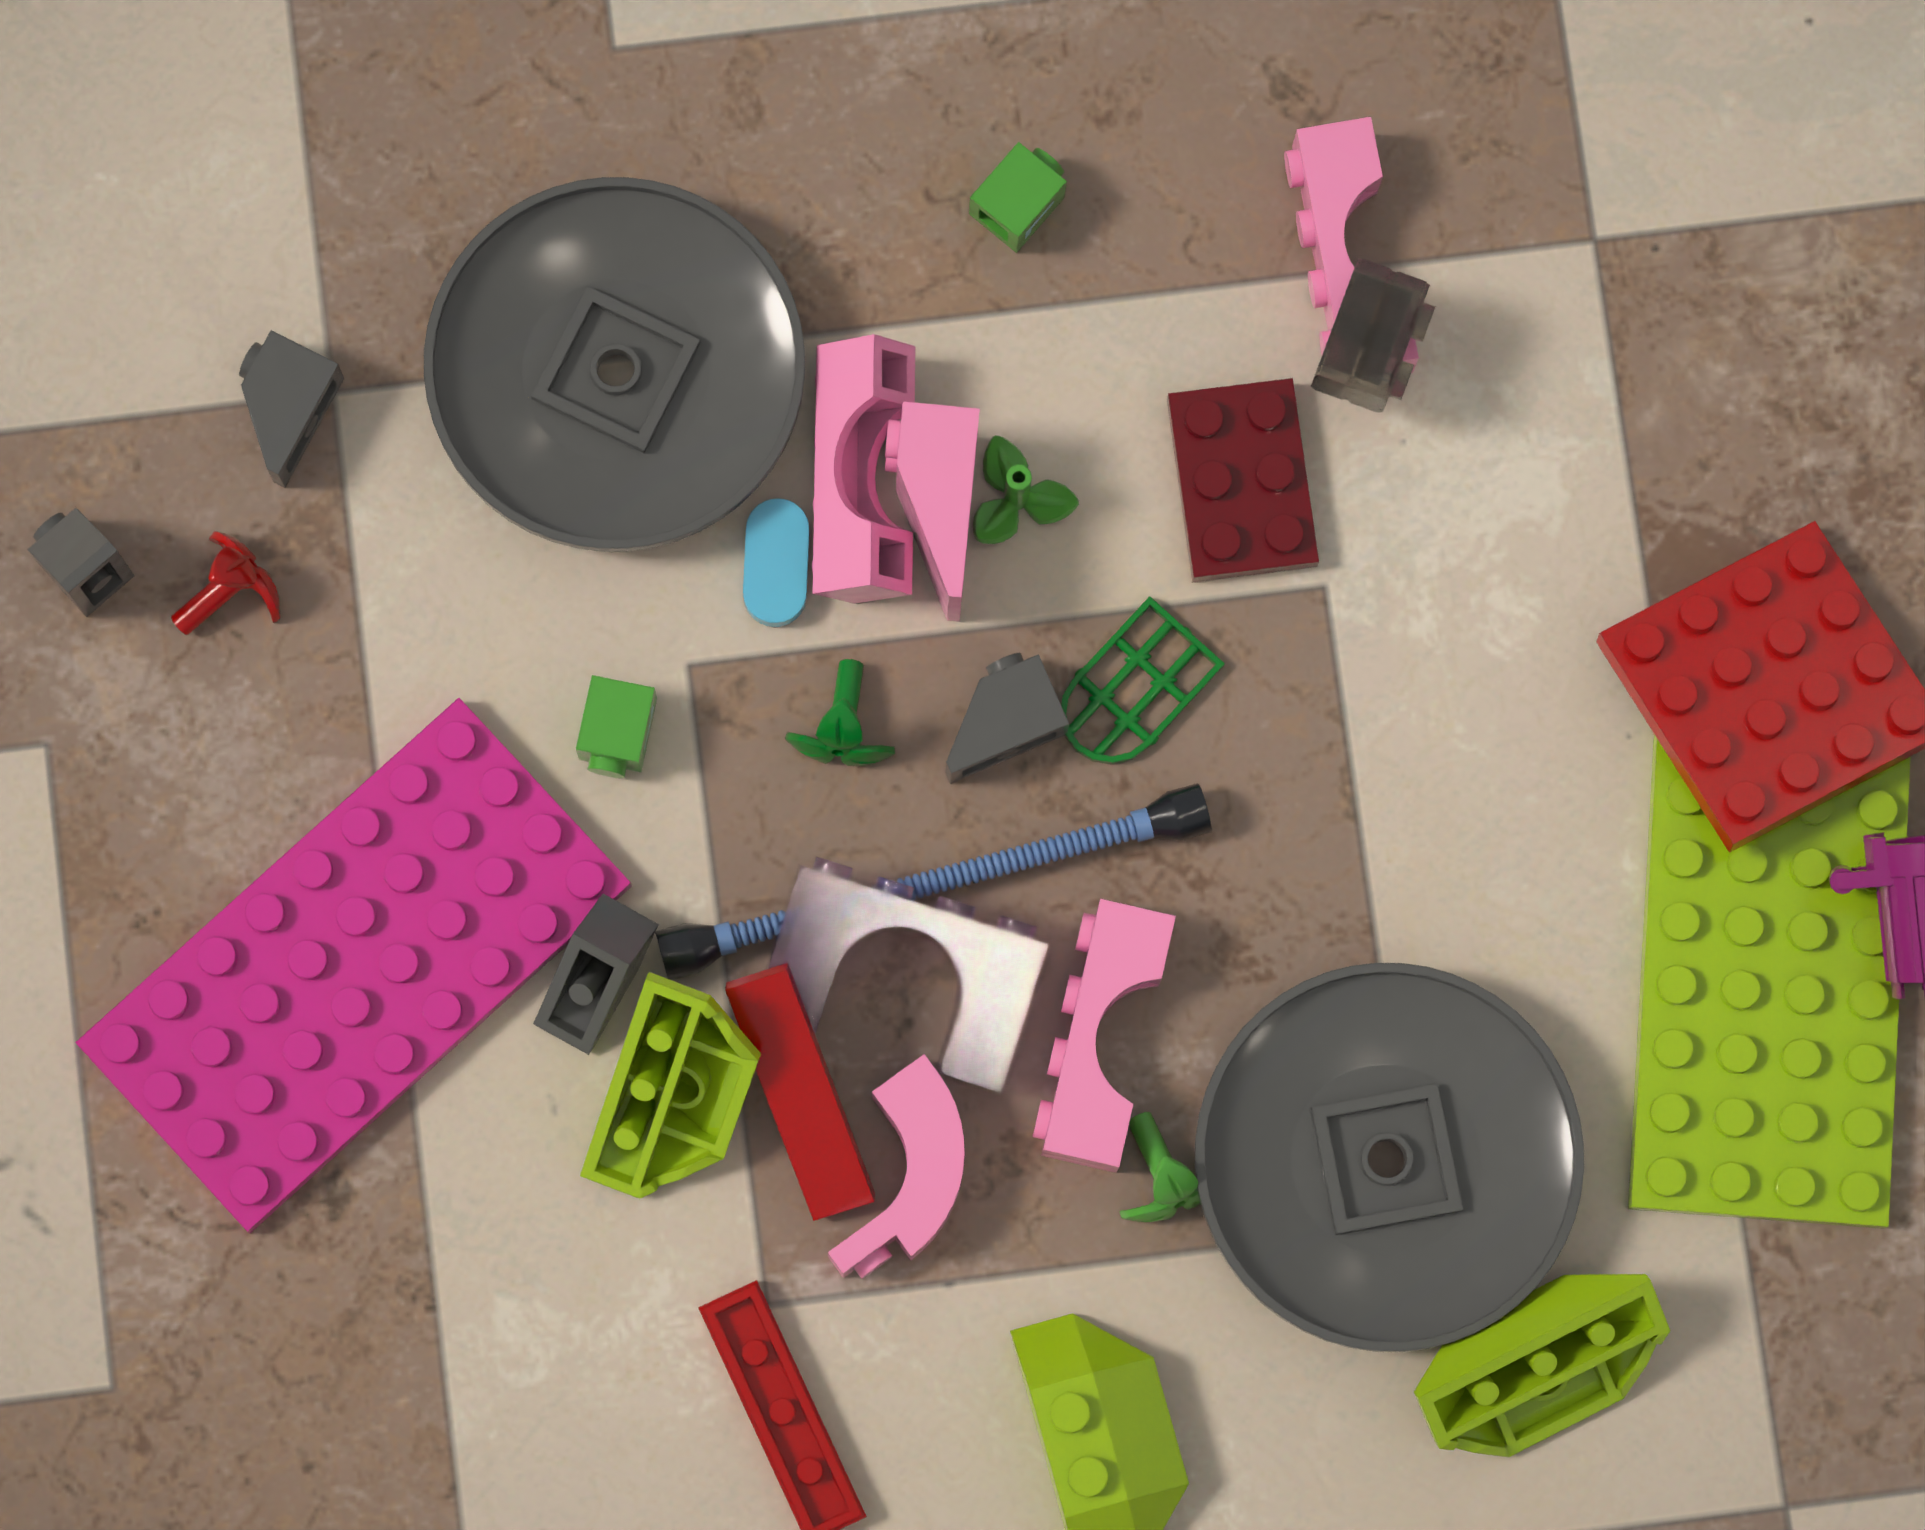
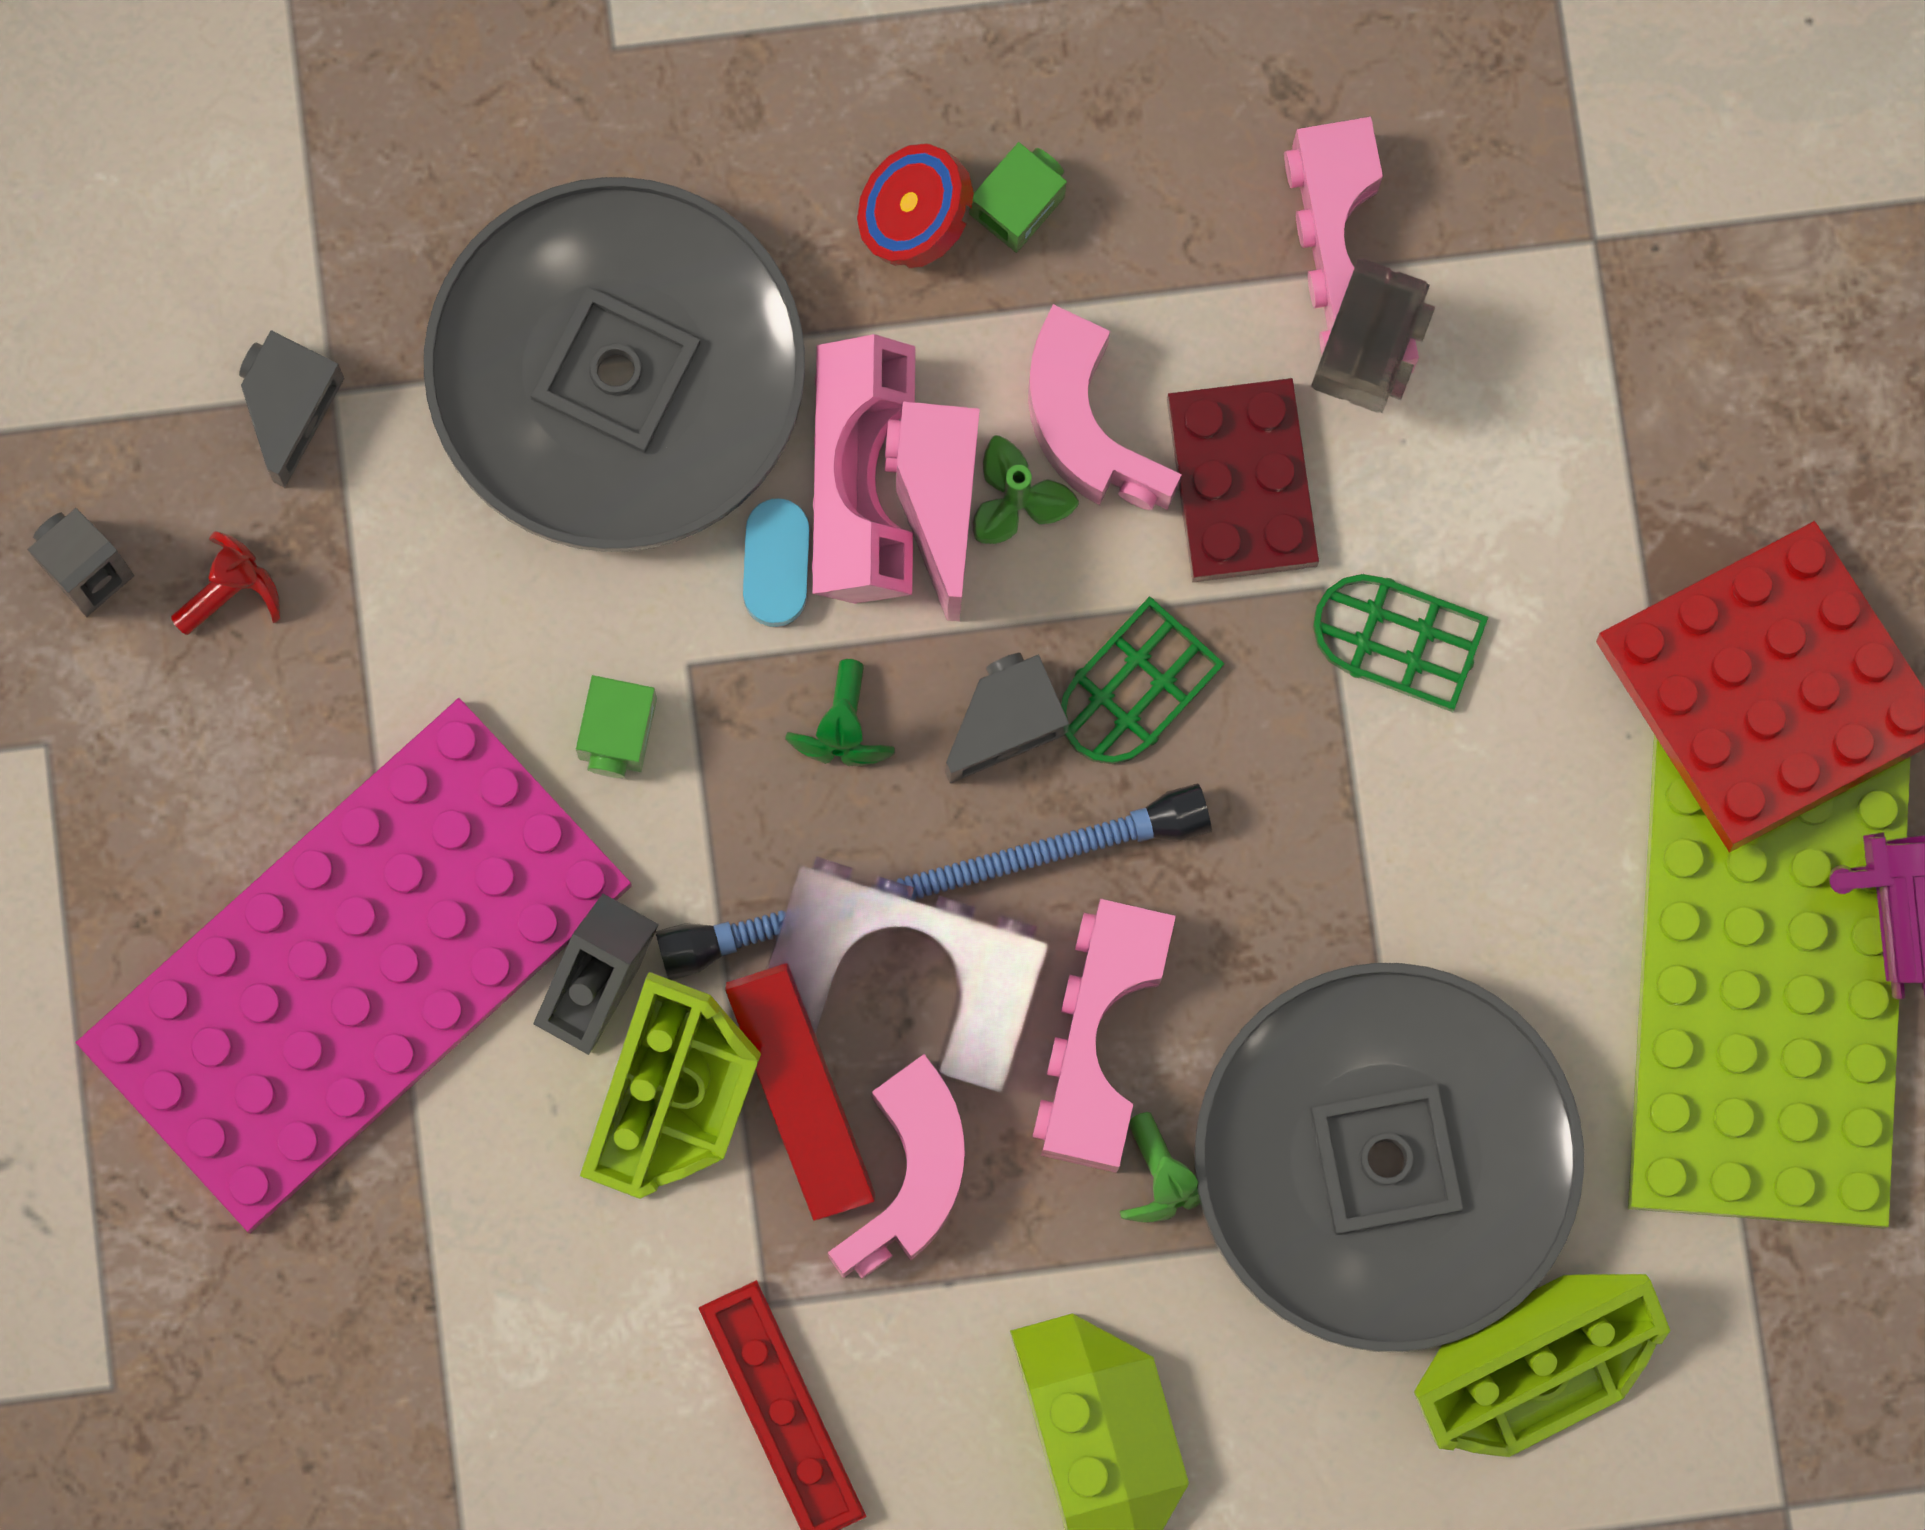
none -> red tile [857,143,974,268]
none -> bright pink arch [1028,304,1182,510]
none -> green window [1313,574,1488,712]

